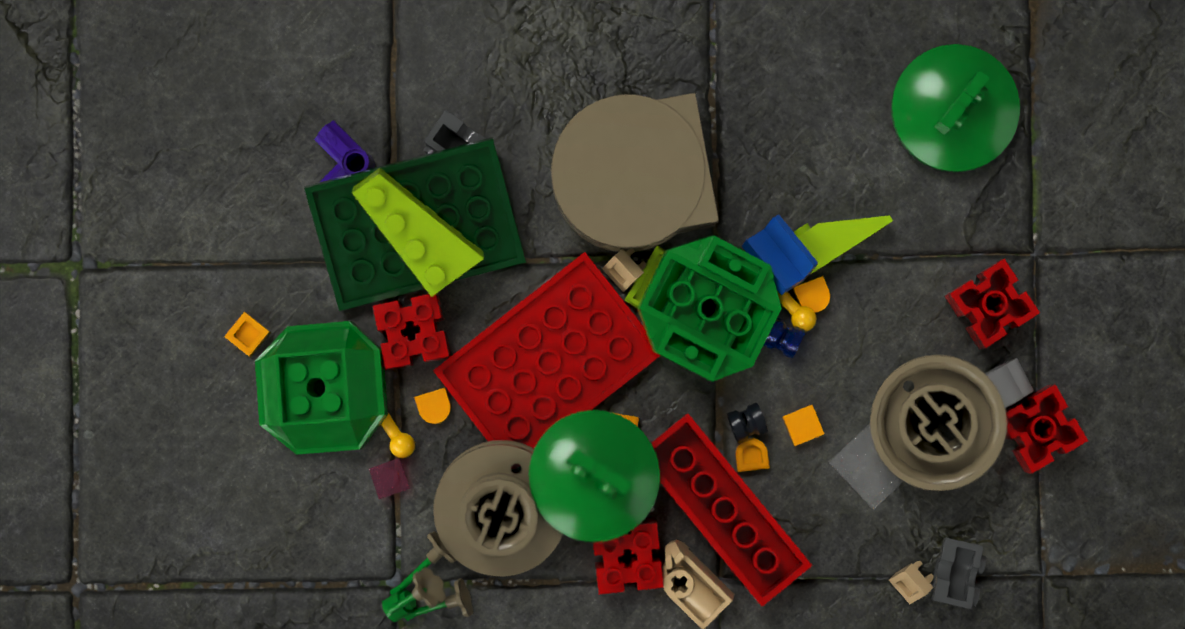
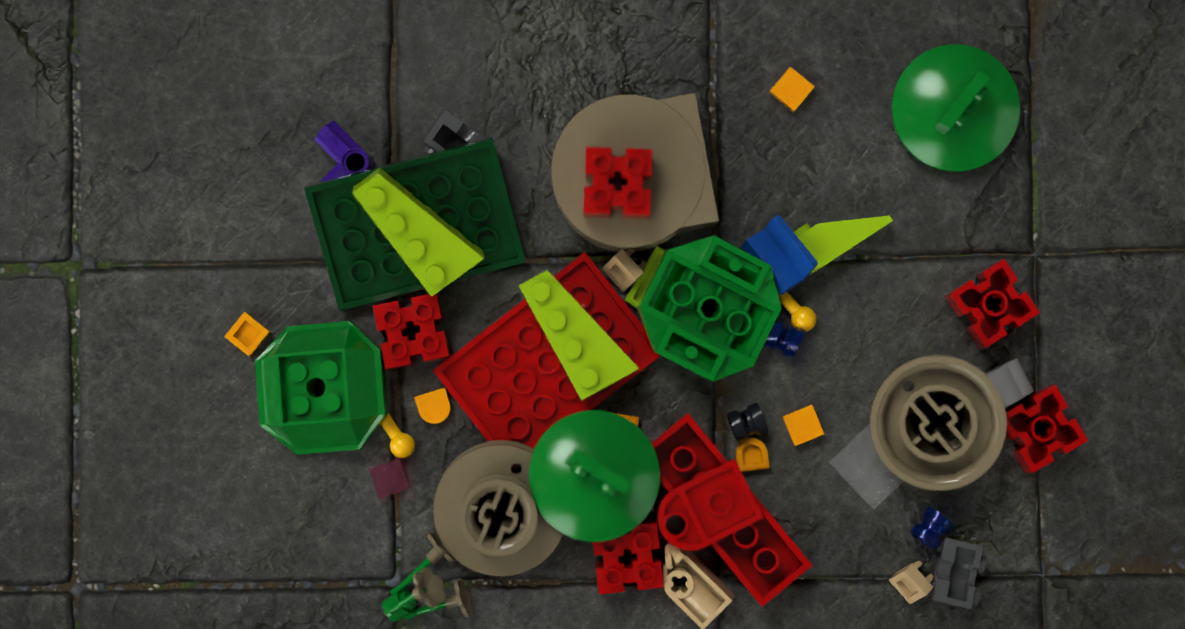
light orange tile [793,276,830,313] -> none
none -> lime wedge [519,270,639,401]
none -> red brick [583,147,652,219]
none -> red tile [657,459,764,551]
none -> light orange tile [769,66,815,113]
none -> clear blue wheel [909,506,954,551]

